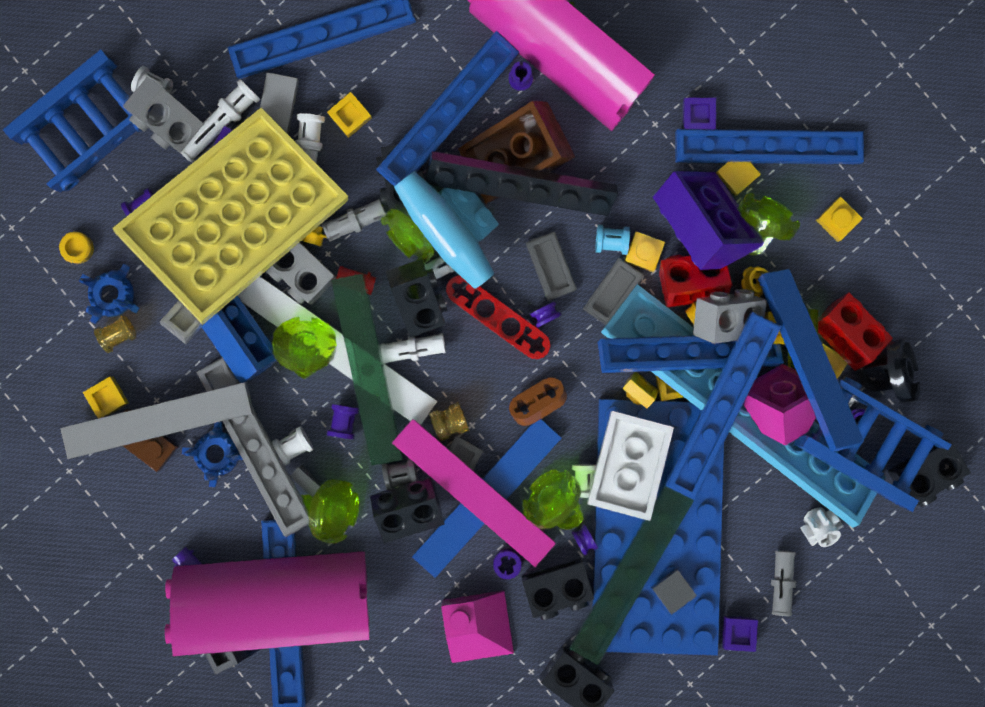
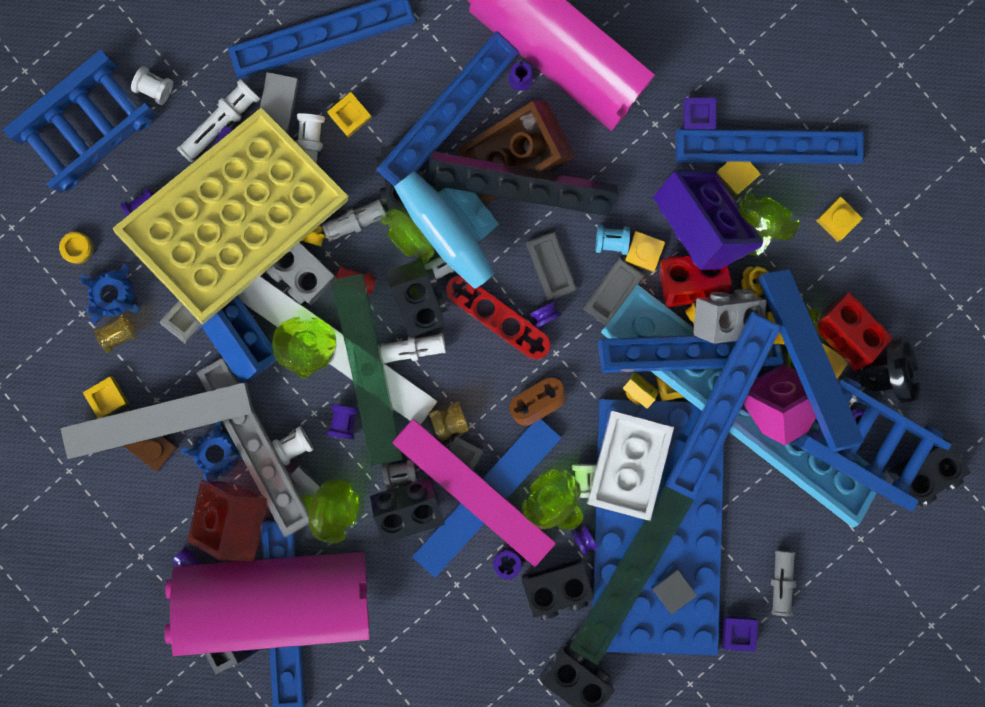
light grey brick [123,77,203,153] -> none
dark pink slope [441,590,514,663] -> none
white gear [801,508,843,547] -> none
none -> clear red brick [187,480,267,561]

